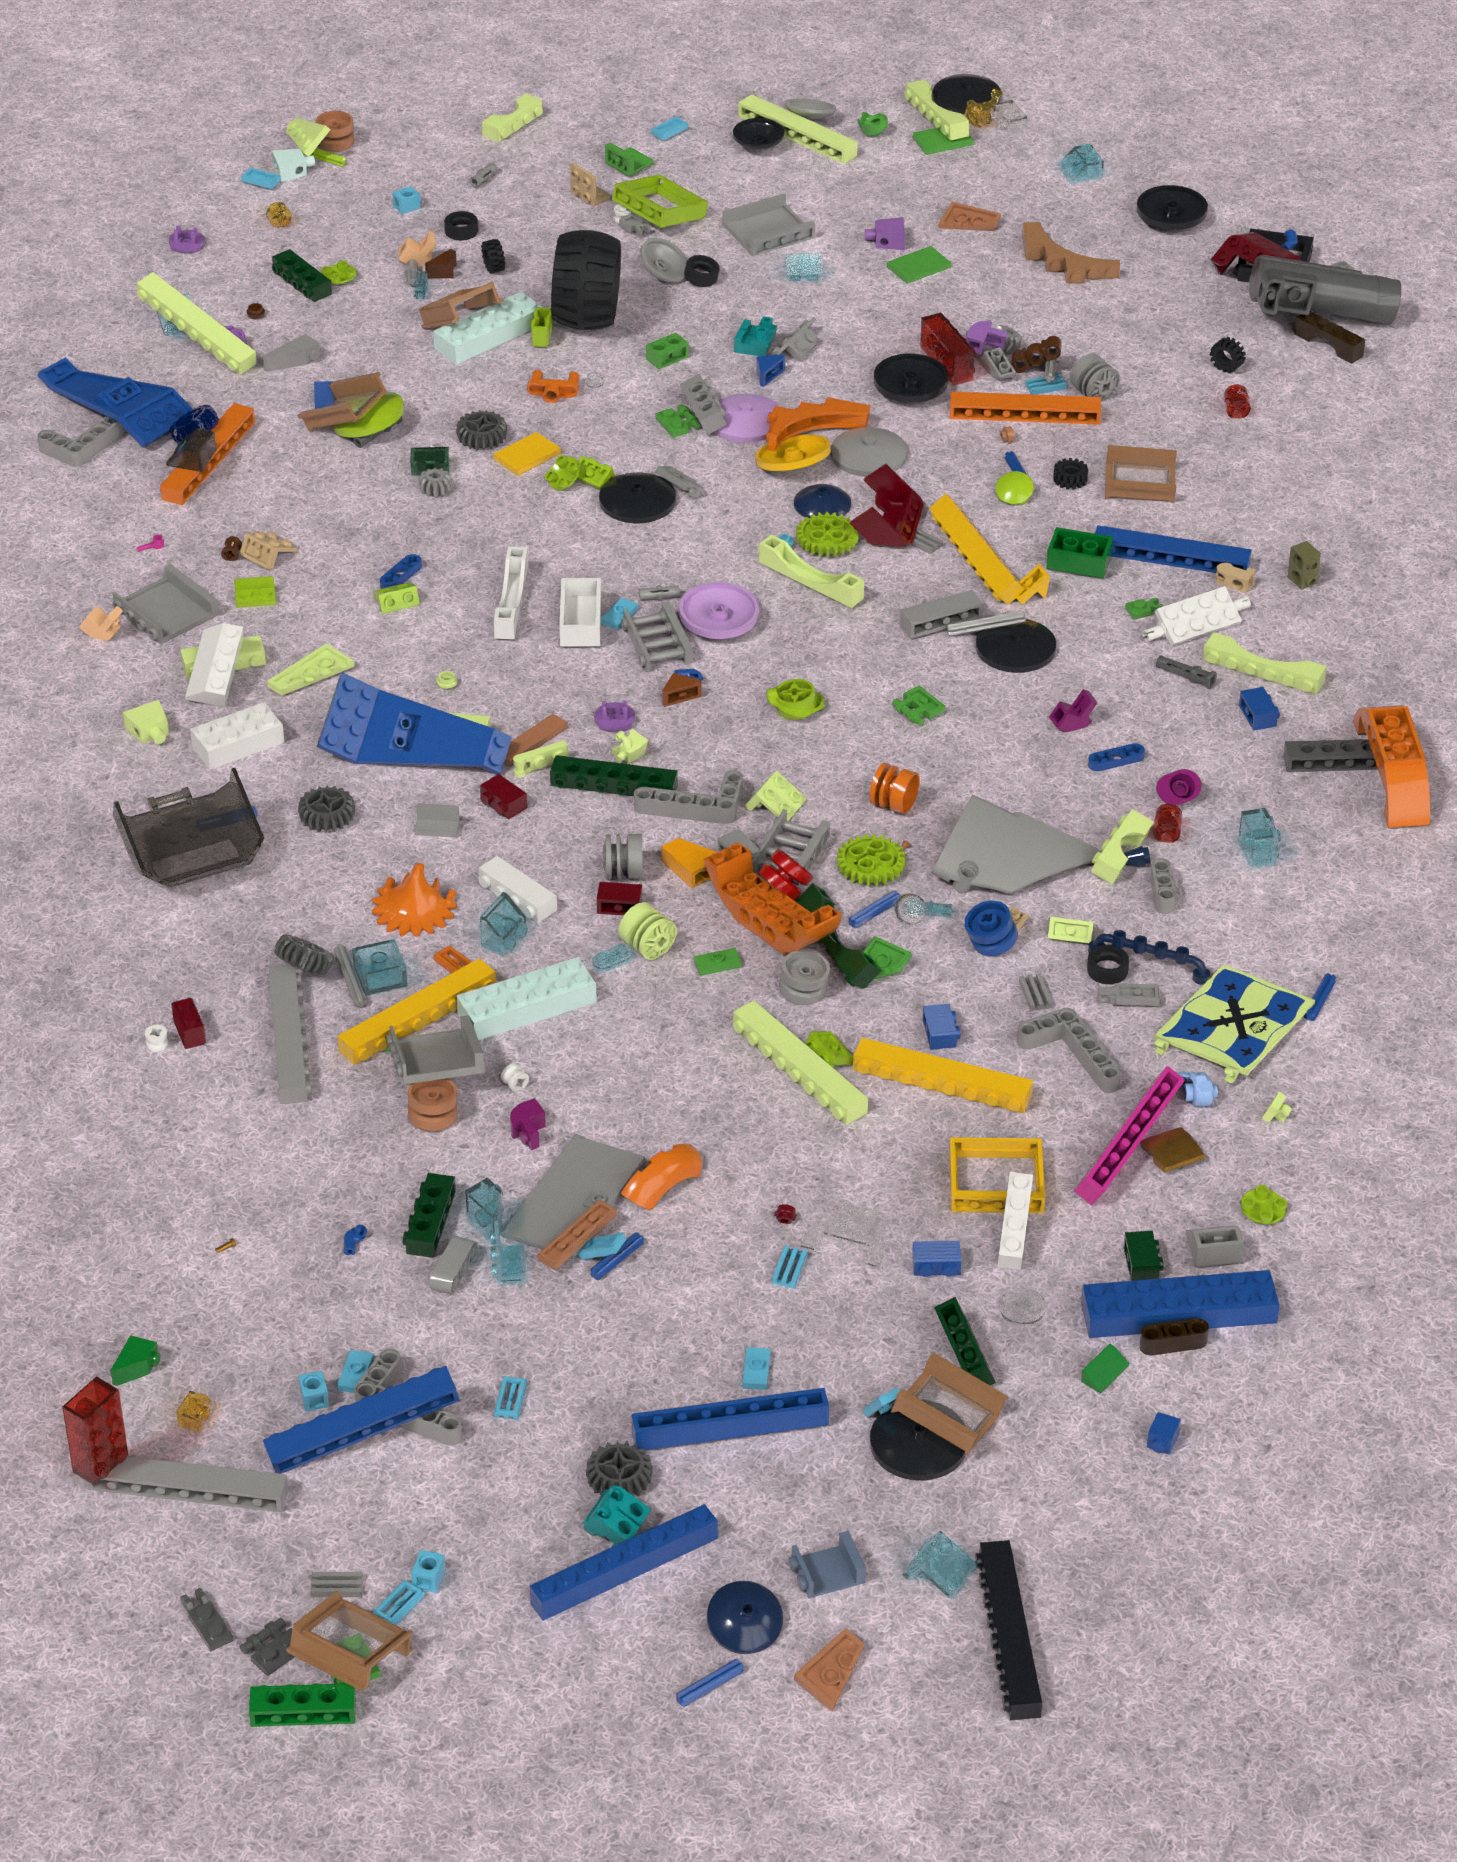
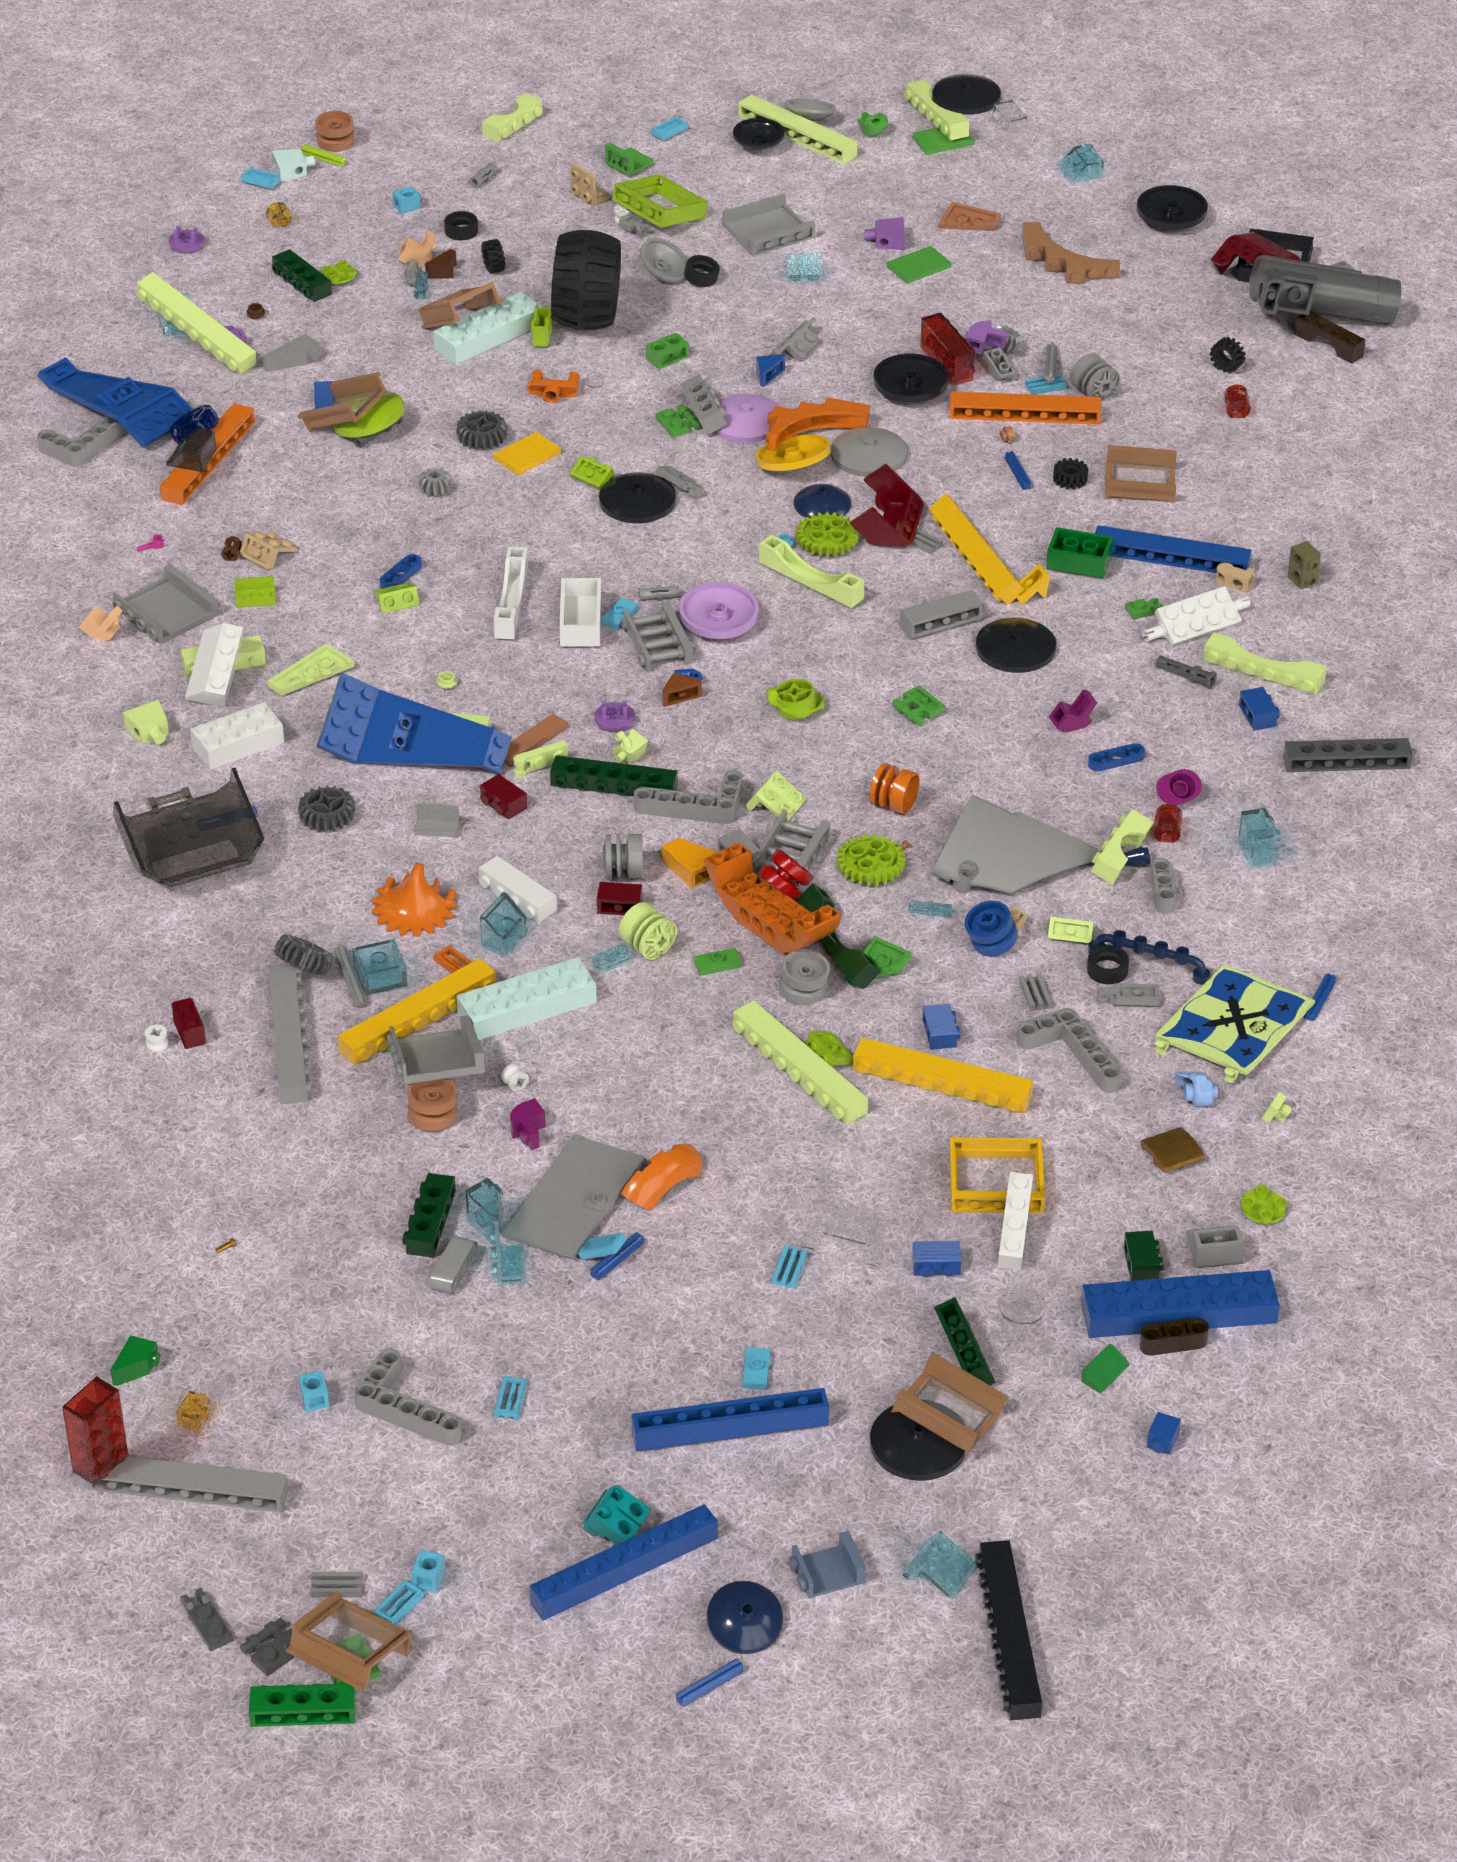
blue brick [263,1366,460,1474] -> none
yellowish green wing [285,118,331,156] -> none
medium azure plate [337,1350,374,1393] -> none
blue arm [344,1224,367,1255] -> none
clear green brick [410,447,449,476] -> none
nougat tile [537,1200,618,1270] -> none
lime dish [545,455,580,491] -> none
dark grey gear [586,1440,653,1496] -> none
teal hips [734,316,777,356] -> none
dark red plate [774,1204,797,1224] -> none
nougat wing [794,1628,865,1711] -> none
blue axle [848,891,901,928] -> none
medium azure plate [863,1388,900,1418] -> none
clear hair [893,893,927,926] -> none
light grey axle [947,611,1026,636] -> none
clear yellow hair [965,89,1003,128] -> none
lime dish [995,471,1034,505] -> none
reddish brown piece [1011,336,1062,373] -> none
dark pink brick [1074,1066,1185,1205] -> none
blue arm [1281,229,1298,251] -> none
orange slope [1353,705,1430,828] -> none

